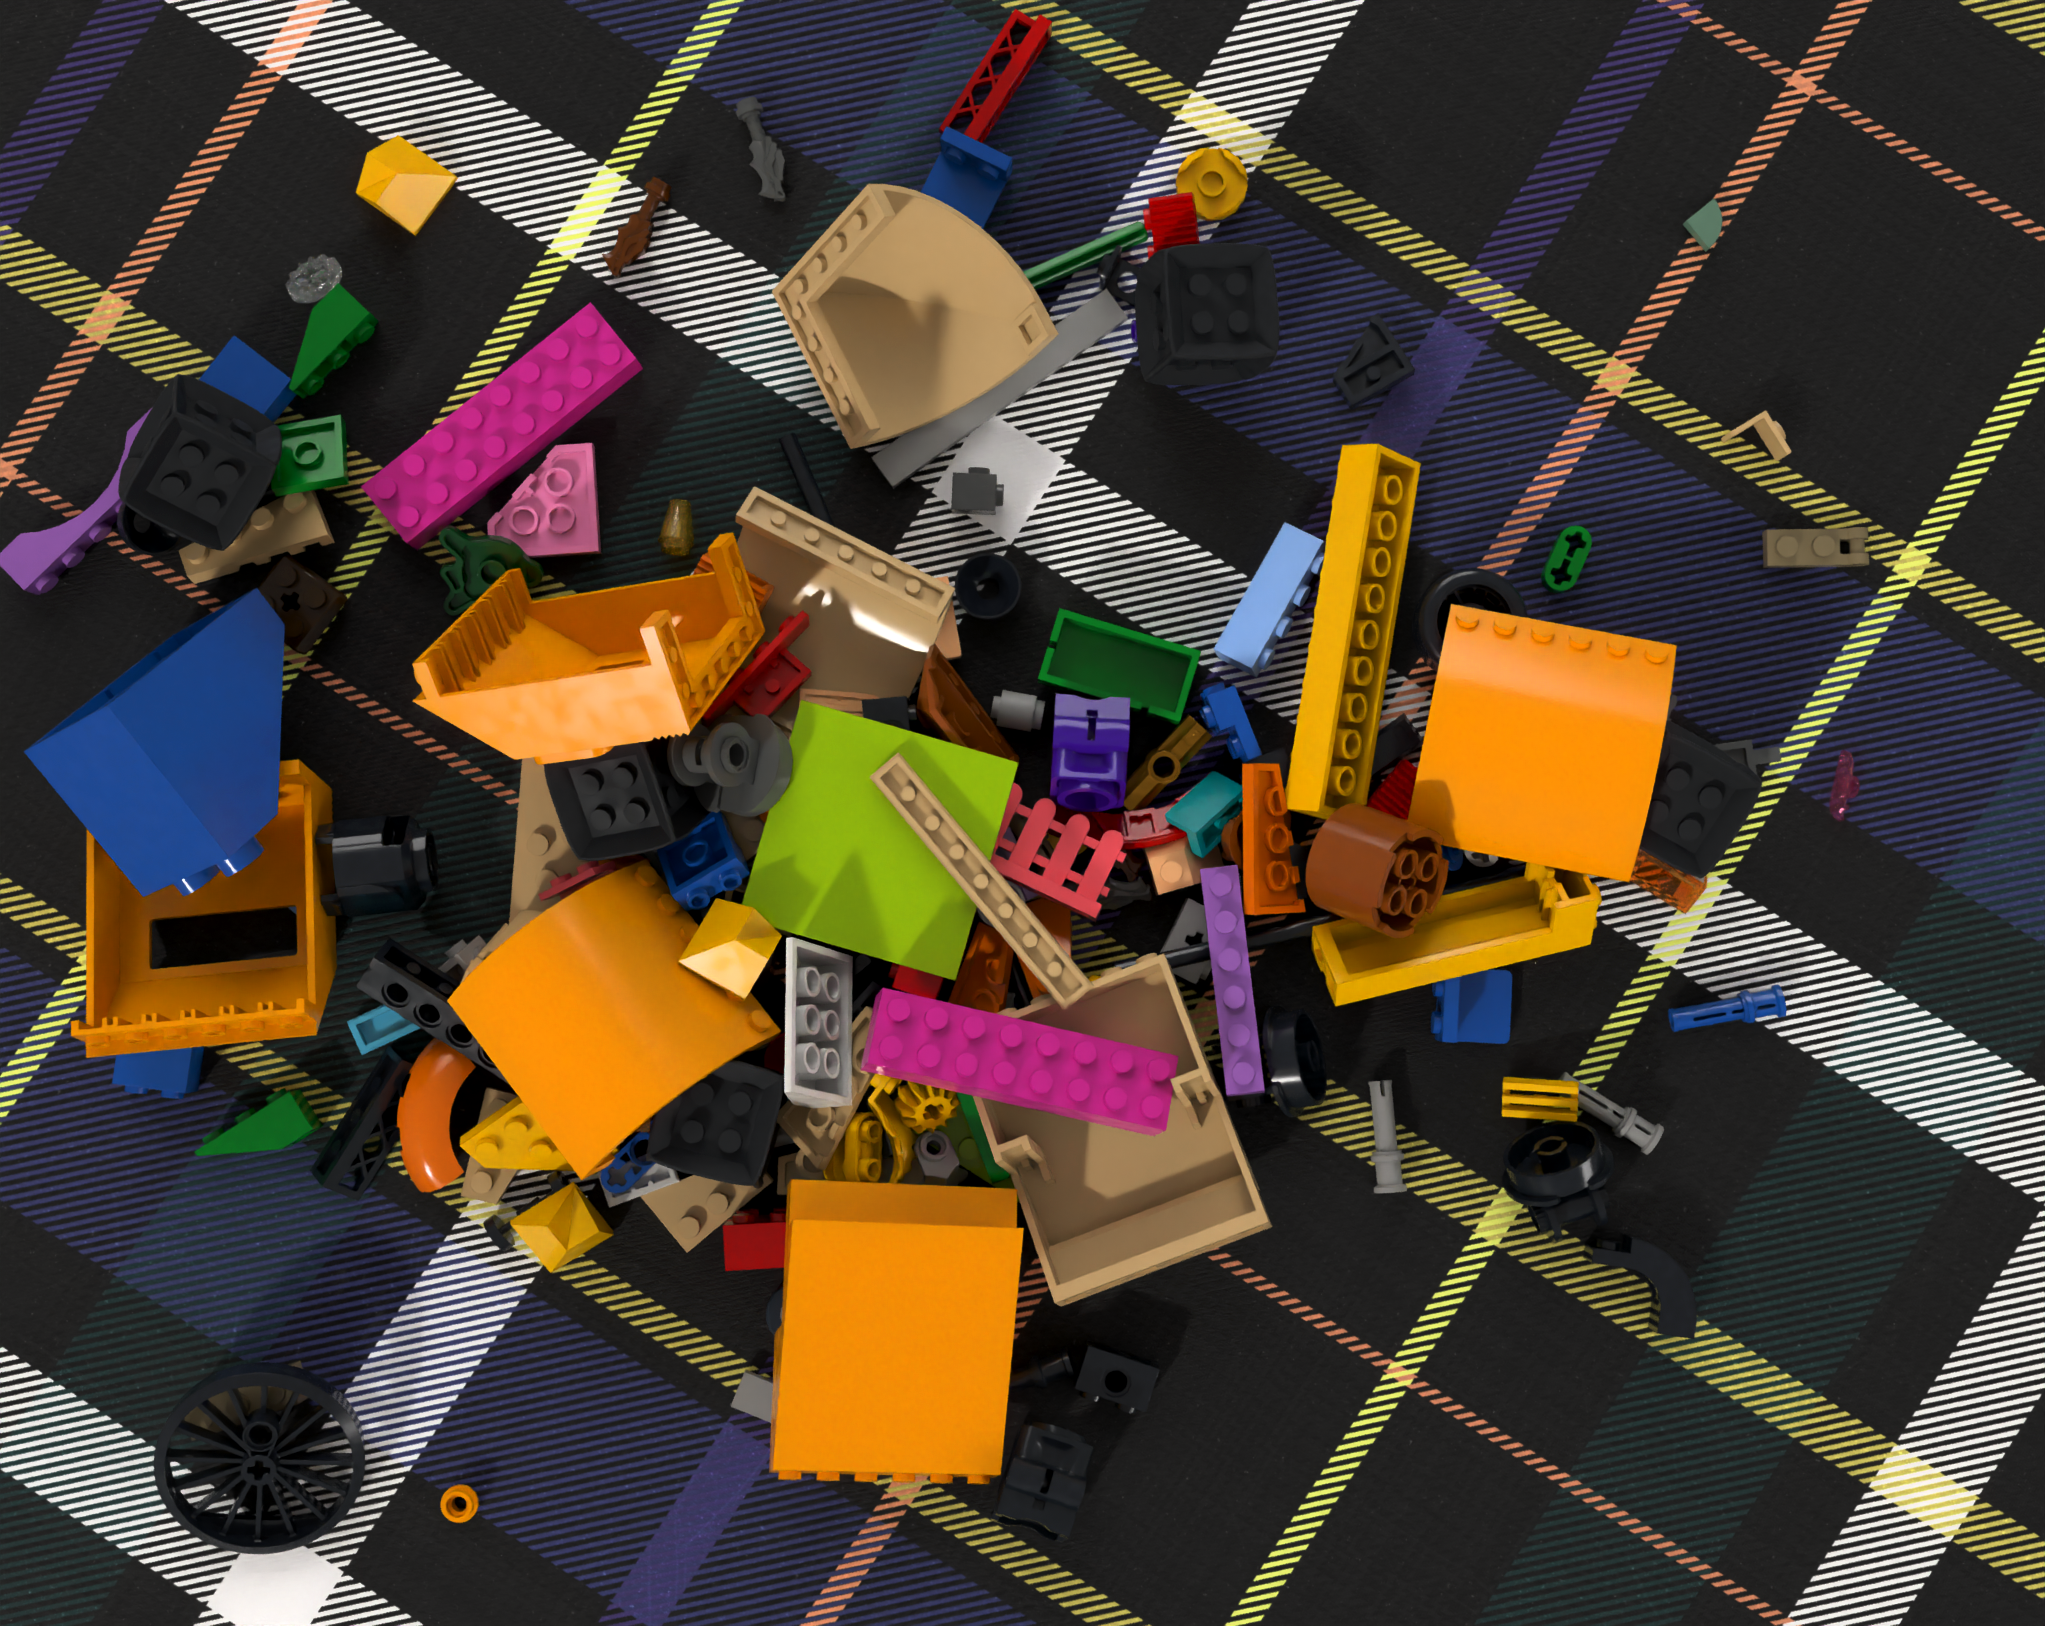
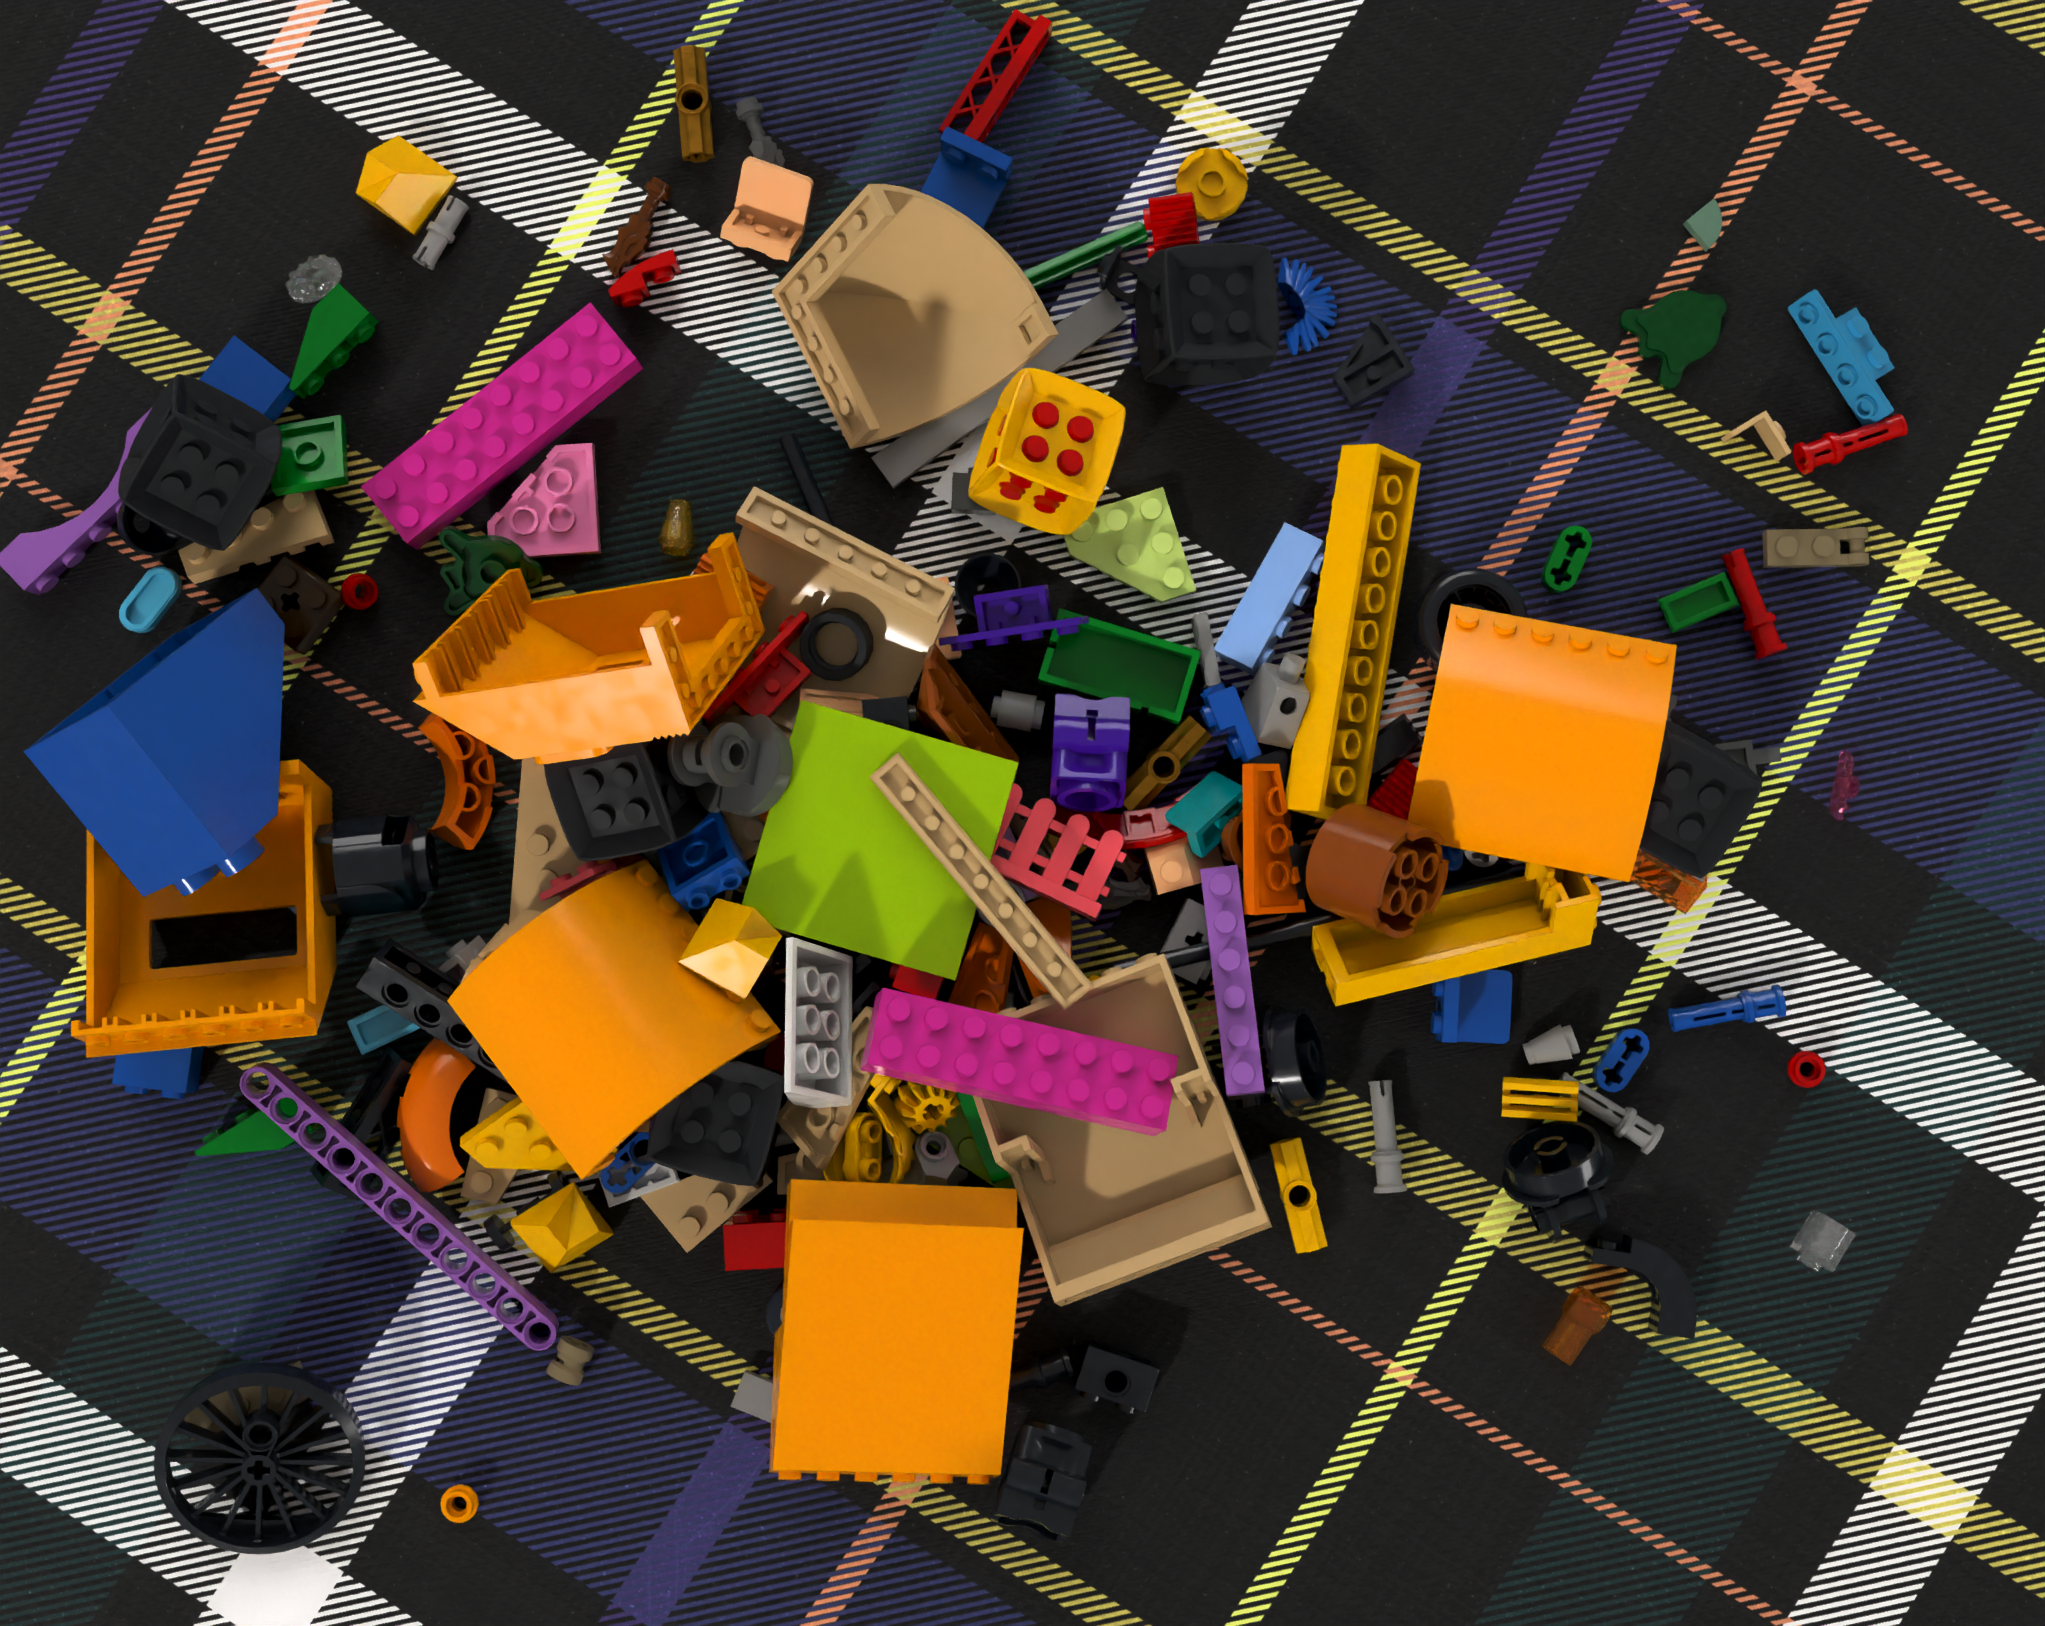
none -> medium azure tile [119,566,182,633]
none -> medium lavender beam [239,1062,559,1351]
none -> red plate [341,573,378,610]
none -> light grey pin [412,195,469,270]
none -> orange brick [418,713,496,850]
none -> dark tan wheel [546,1336,595,1386]
none -> red slope [609,249,682,307]
none -> pearl gold piece [673,45,715,163]
none -> light nougat bracket [720,156,814,262]
none -> black tyre [800,608,873,681]
none -> dark purple bracket [938,585,1089,652]
none -> yellow piece [968,368,1126,535]
none -> yellowish green plate [1063,487,1196,603]
none -> light grey tile [1191,612,1221,689]
none -> light grey torso [1241,653,1310,749]
none -> yellow piece [1269,1136,1328,1253]
none -> blue hair [1277,258,1337,355]
none -> light grey cone [1522,1024,1580,1065]
none -> clear orange piece [1542,1286,1613,1366]
none -> blue beam [1592,1028,1650,1092]
none -> dark green tile [1619,290,1726,390]
none -> green tile [1657,572,1739,633]
none -> red pin [1721,548,1788,660]
none -> red plate [1787,1051,1826,1088]
none -> dark azure bracket [1788,289,1895,426]
none -> clear brick [1790,1210,1856,1272]
none -> red pin [1793,413,1908,475]

